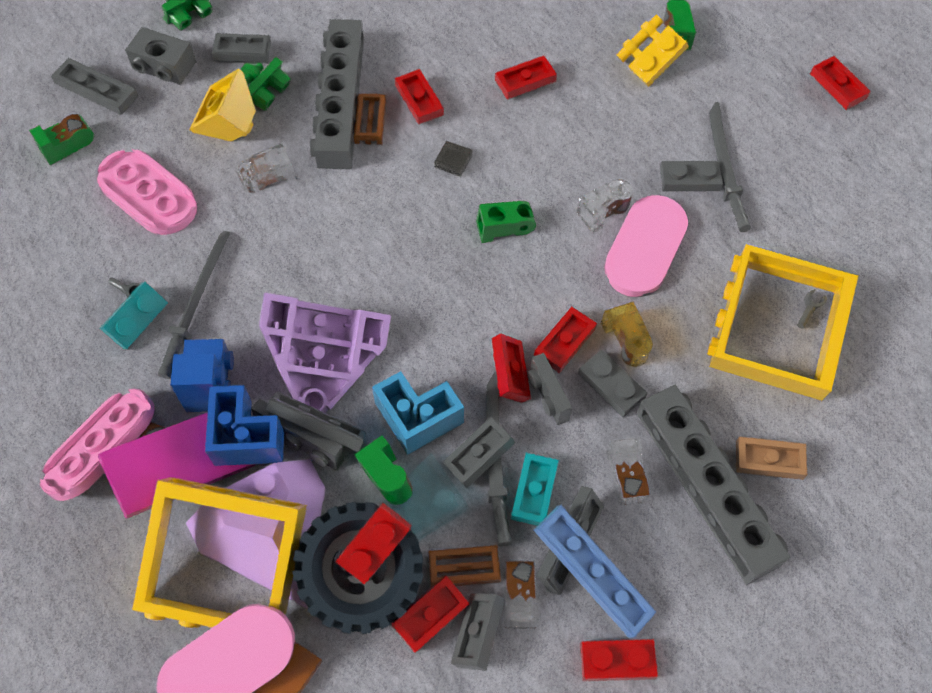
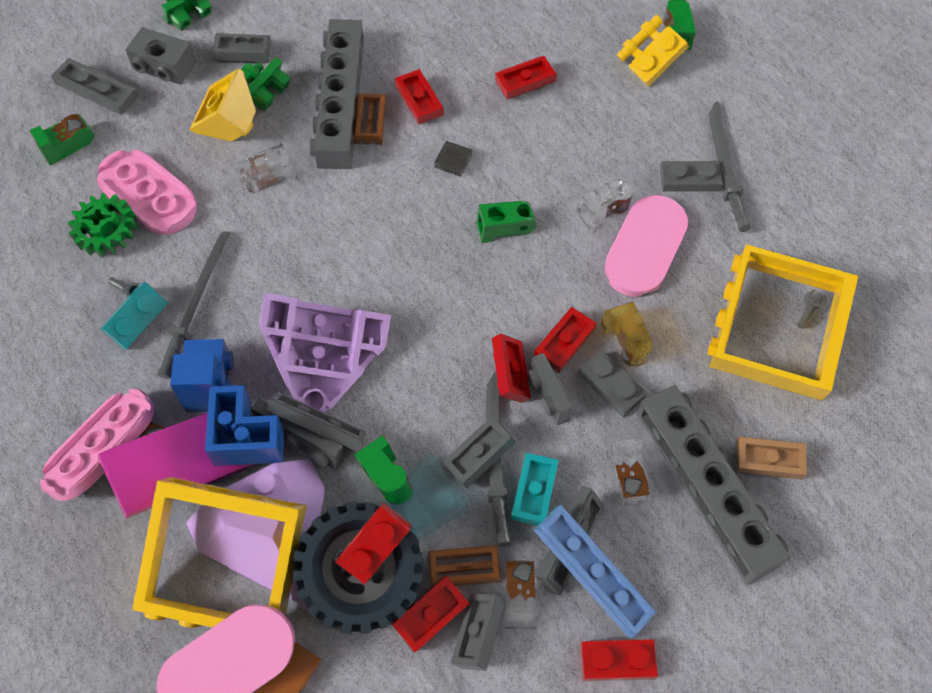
dark azure brick [372,371,464,455] -> none
red plate [810,56,871,110] -> none
none -> green gear [68,193,137,257]

